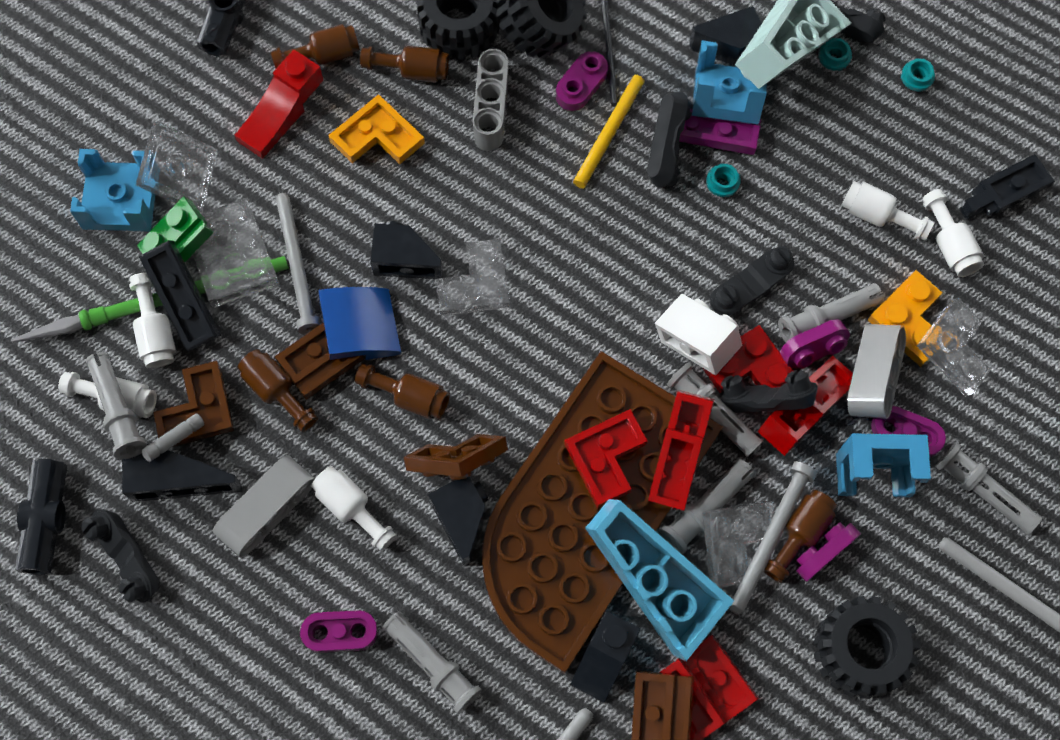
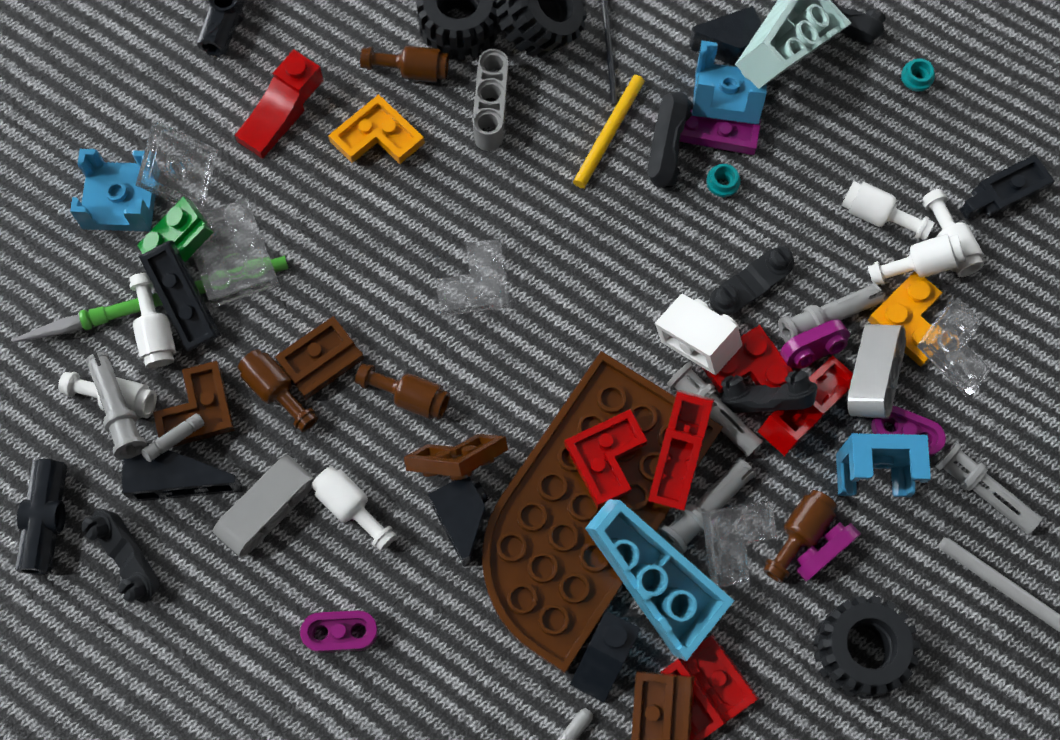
reddish brown piece [270,24,360,69] -> none
light grey bar [276,193,322,334] -> none
blue slope [318,287,401,360] -> none
black slope [370,221,443,280] -> none
light grey pin [382,611,482,714] -> none
magenta plate [556,52,608,111] -> none
light grey bar [730,461,818,615] -> none
teal plate [818,38,852,71] -> none
none -> white piece [868,234,966,285]

